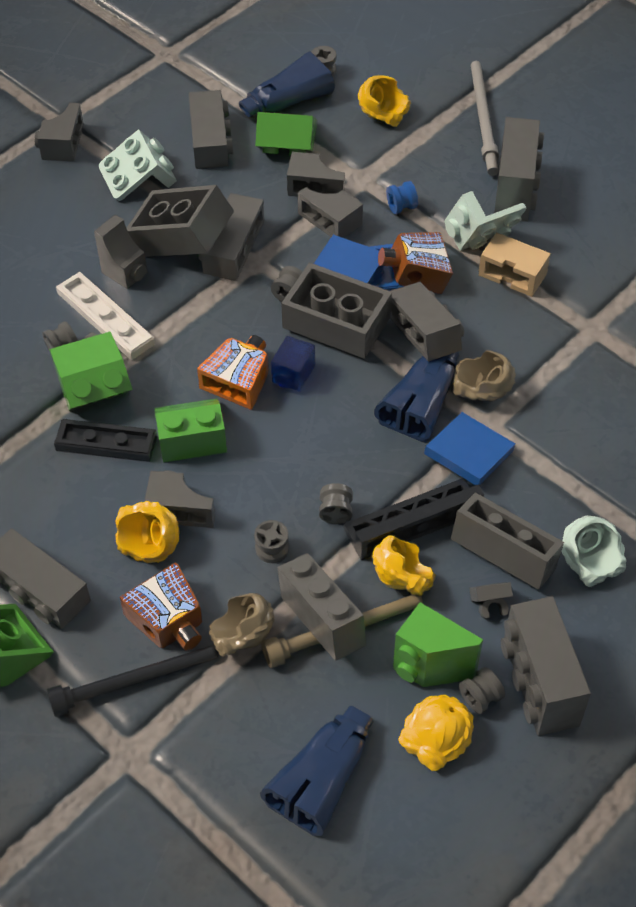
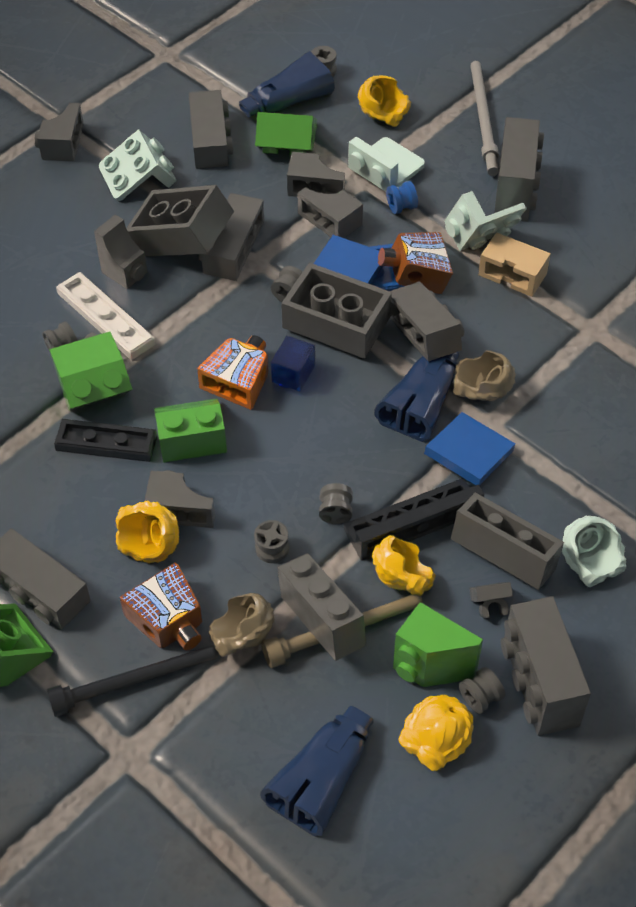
none -> light aqua bracket [348,137,425,192]

